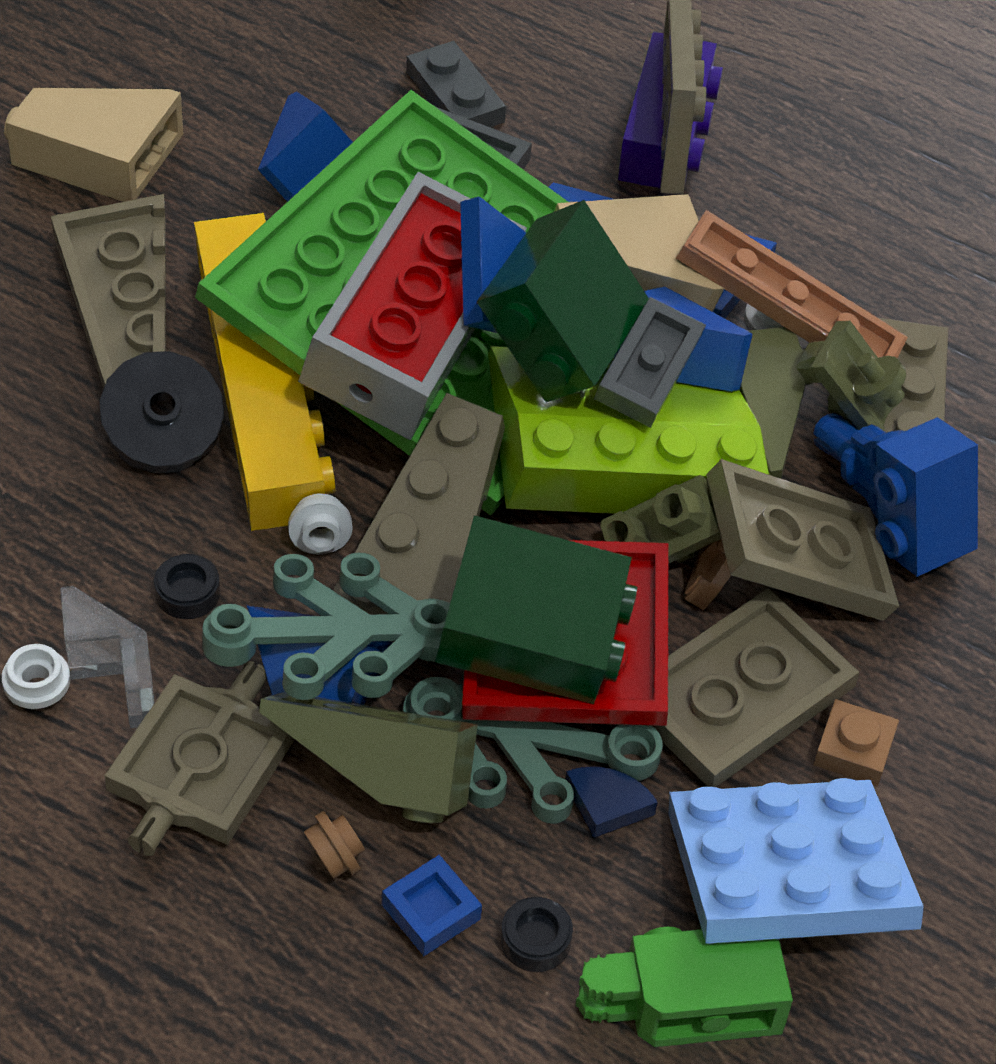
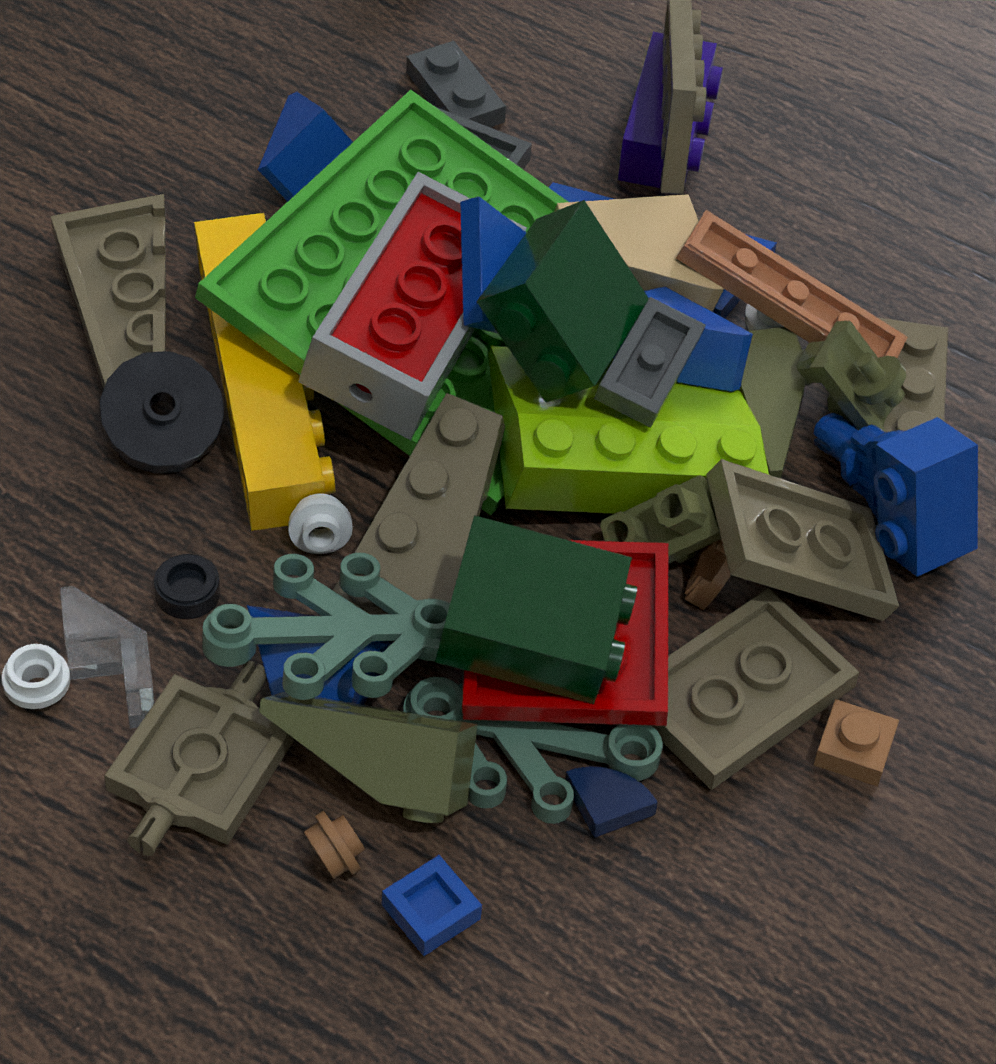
tan slope [4,88,183,202] -> none
black tile [500,897,573,972] -> none
bright green hinge [575,927,793,1047] -> none
light blue plate [669,778,924,944] -> none

